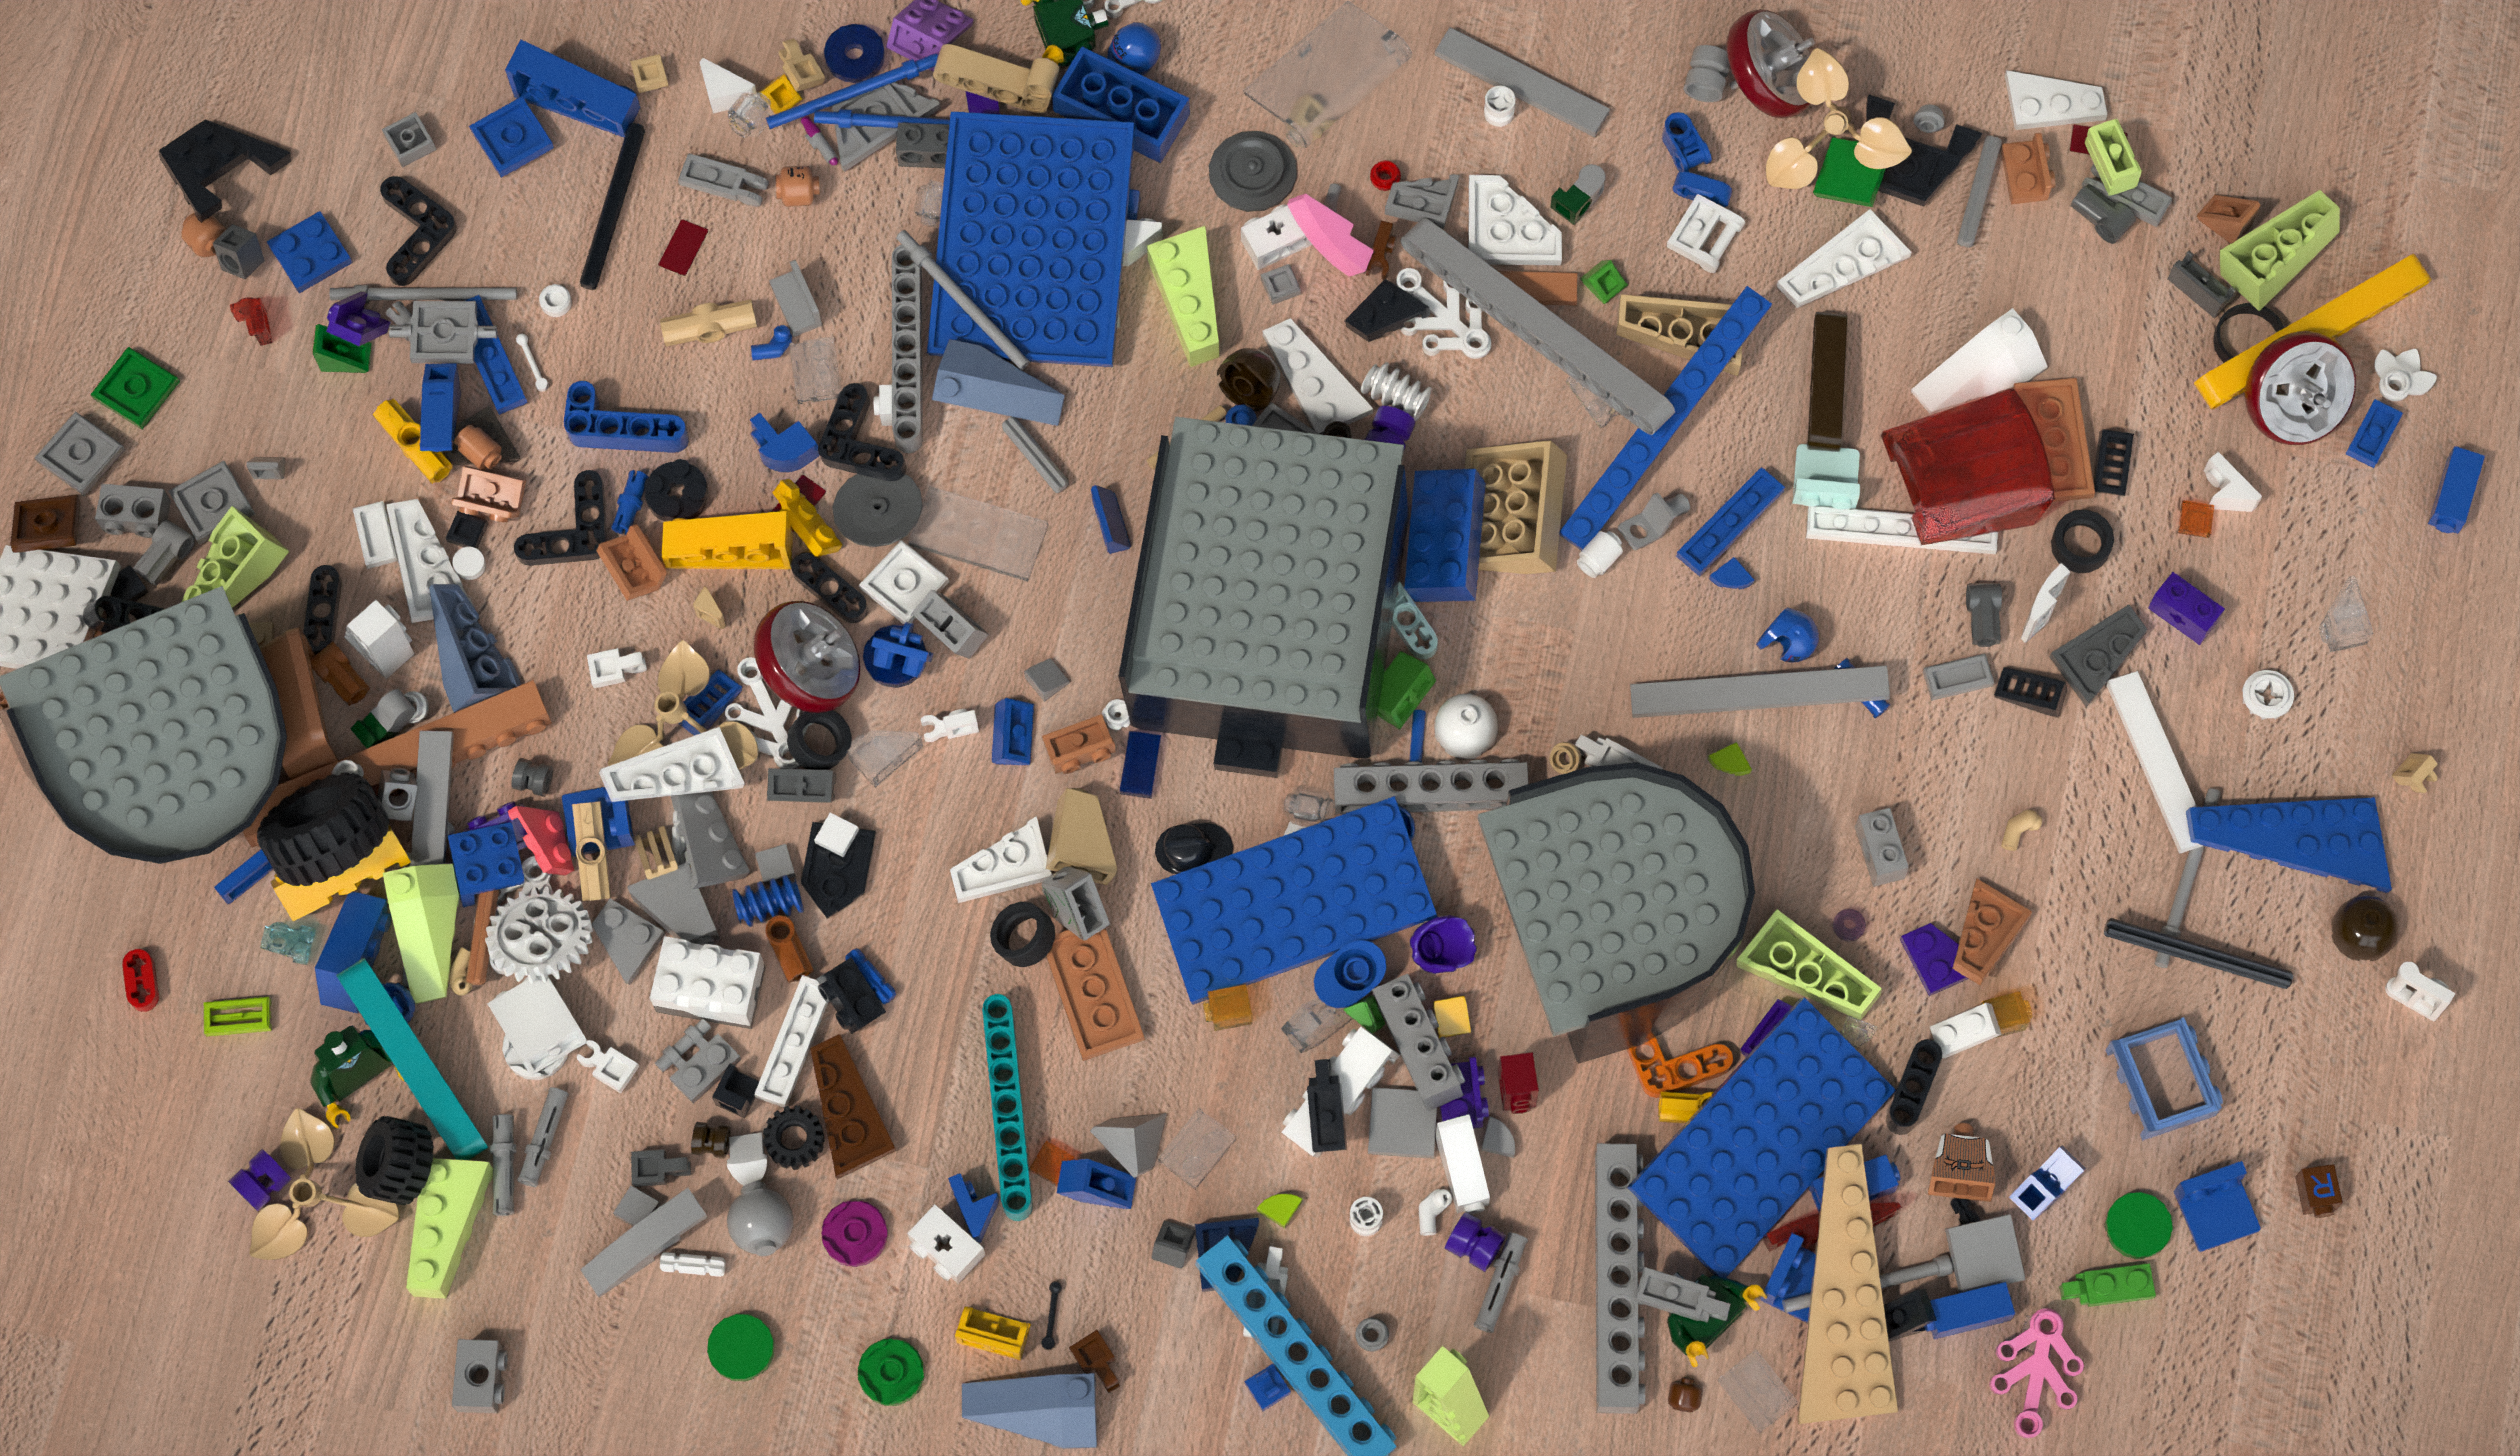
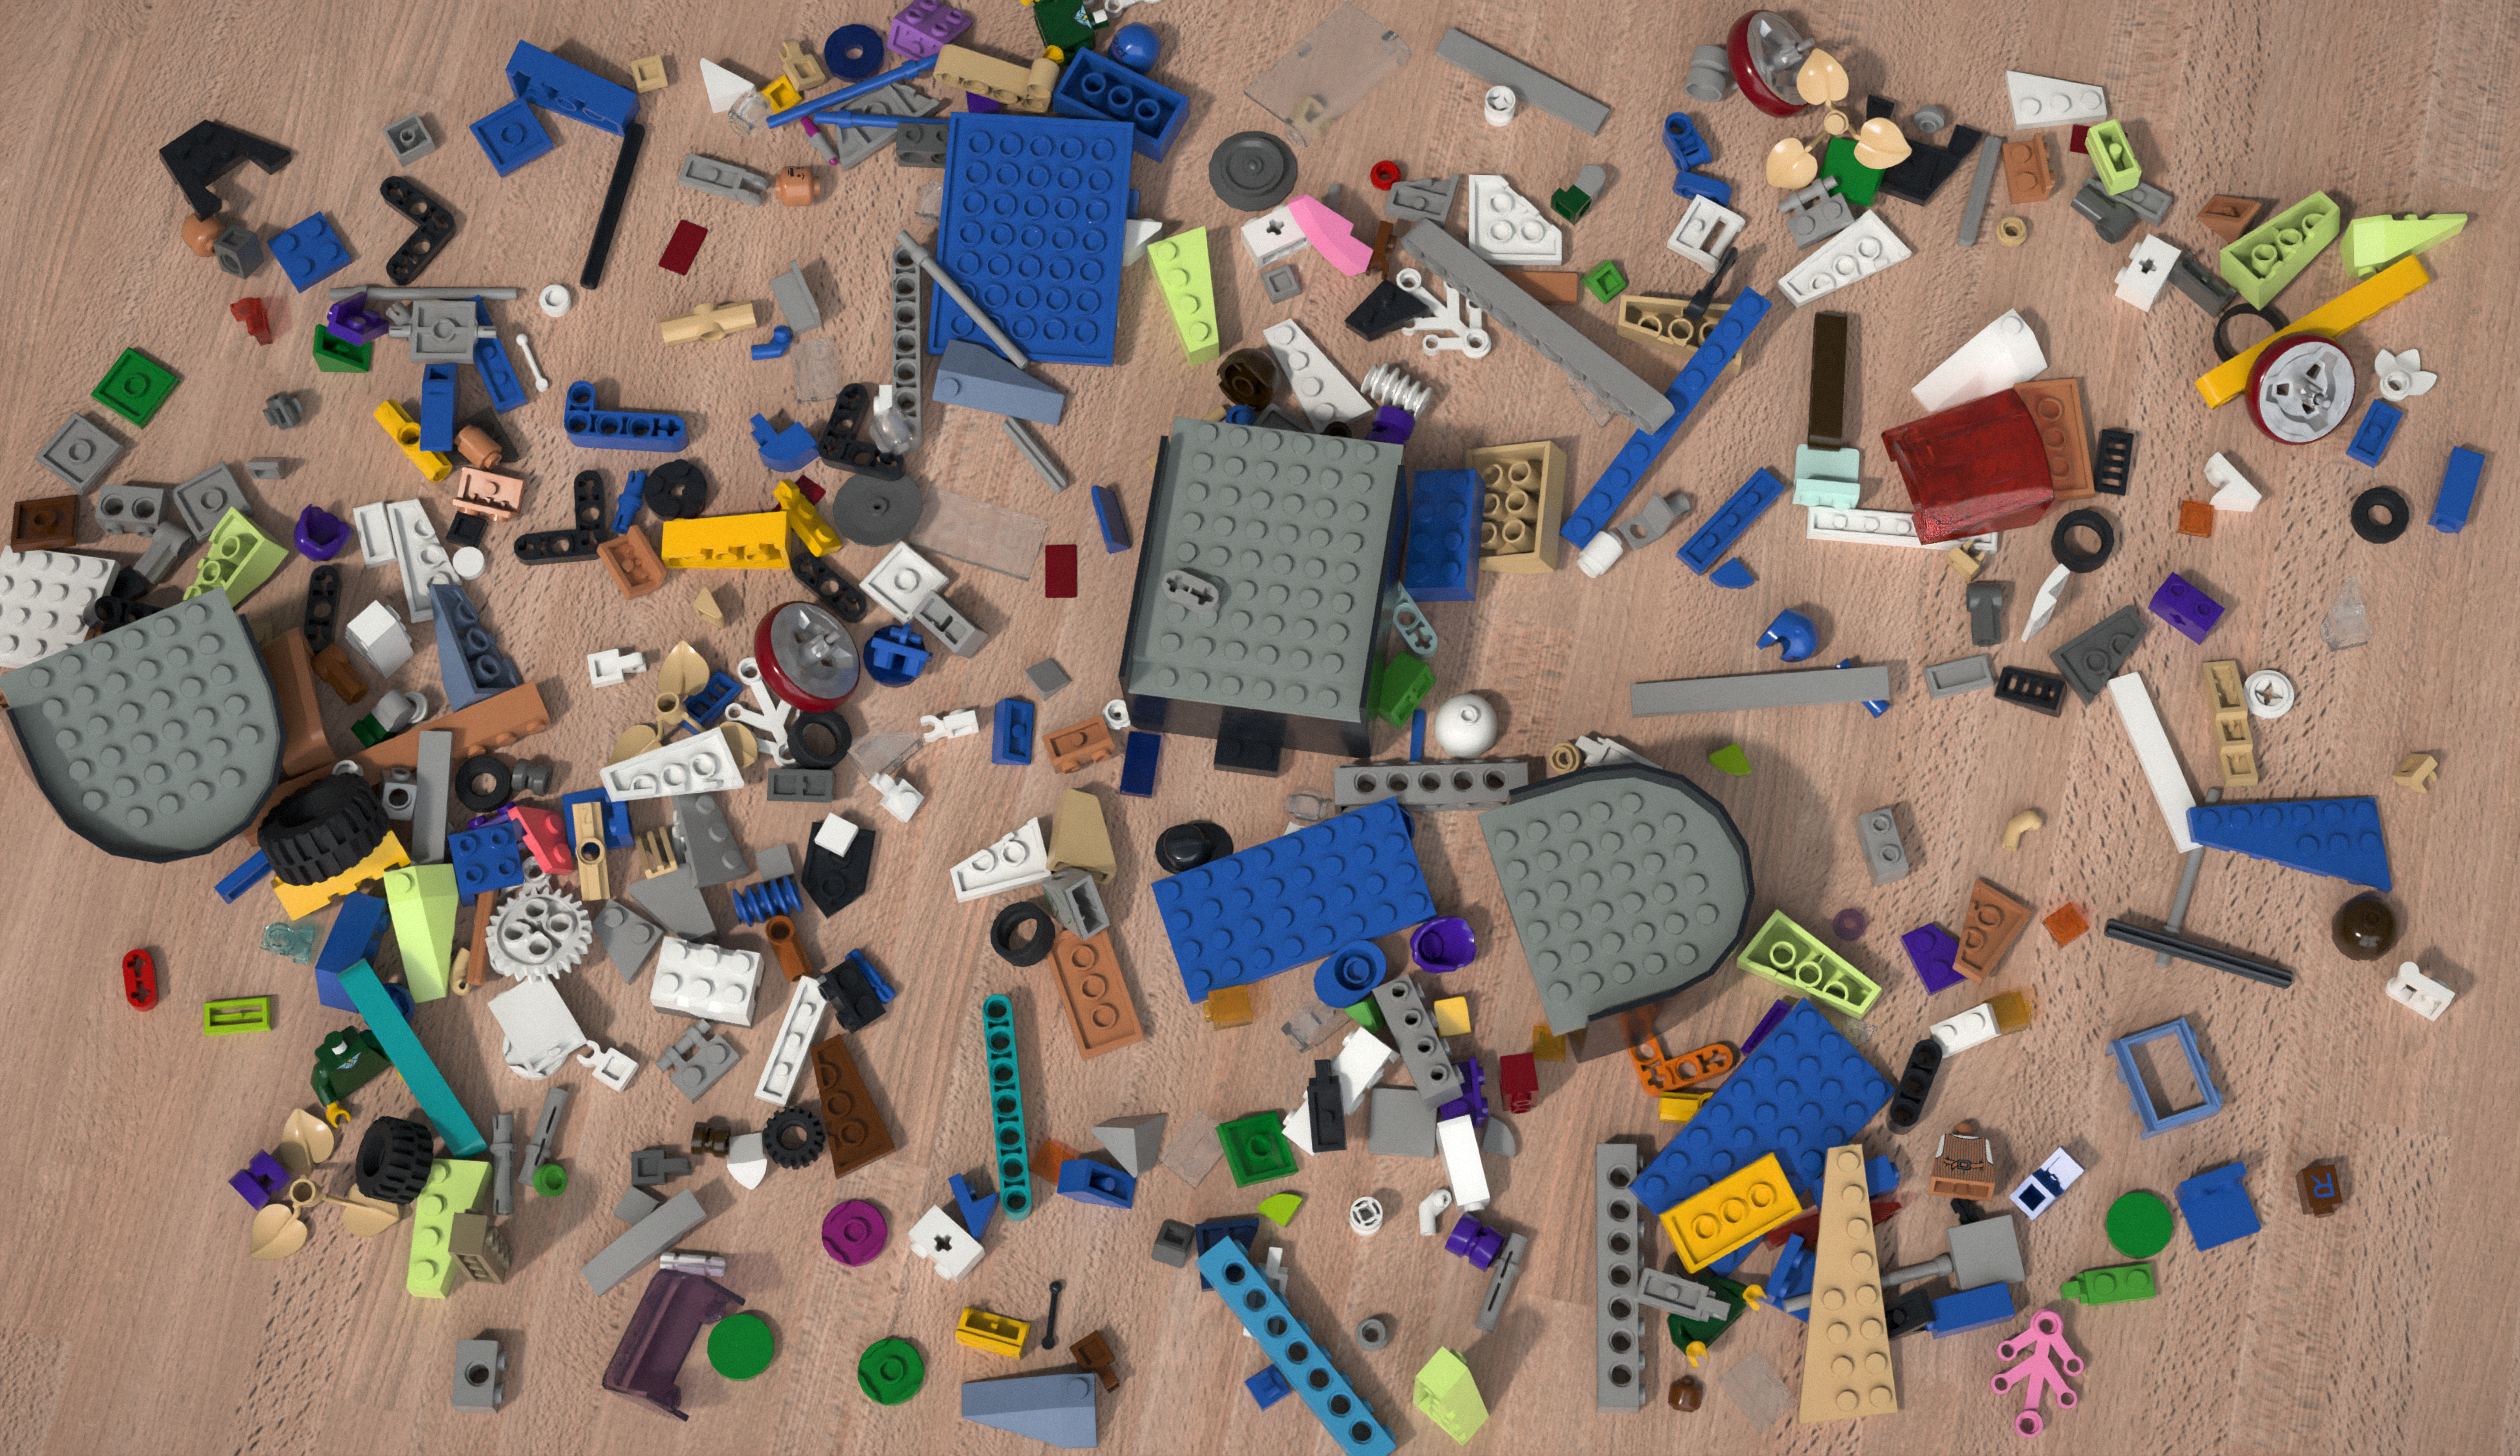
black panel [712,1063,759,1119] -> none
light grey brick [727,1182,794,1256] -> none
none -> dark grey gear [263,391,304,430]
none -> dark purple hair [293,504,354,562]
none -> dark tan brick [448,1209,513,1285]
none -> black tyre [455,756,513,813]
none -> bright green tile [533,1164,567,1197]
none -> clear purple windscreen [602,1268,746,1422]
none -> clear head [869,407,916,456]
none -> white plate [869,772,924,823]
none -> dark red sticker [1045,544,1077,598]
none -> light grey beam [1161,570,1221,614]
none -> green tile [1215,1111,1299,1188]
none -> clear yellow tile [1532,1026,1566,1062]
none -> yellow tile [1658,1152,1803,1274]
none -> black piece [1684,246,1738,323]
none -> light grey plate [1778,174,1856,250]
none -> tan tile [1946,540,1986,582]
none -> tan plate [1996,217,2027,247]
none -> clear orange tile [2042,902,2089,949]
none -> white brick [2114,234,2181,313]
none -> tan slope [2203,660,2259,788]
none -> yellowish green wedge [2339,214,2468,280]
none -> black tyre [2351,487,2409,544]

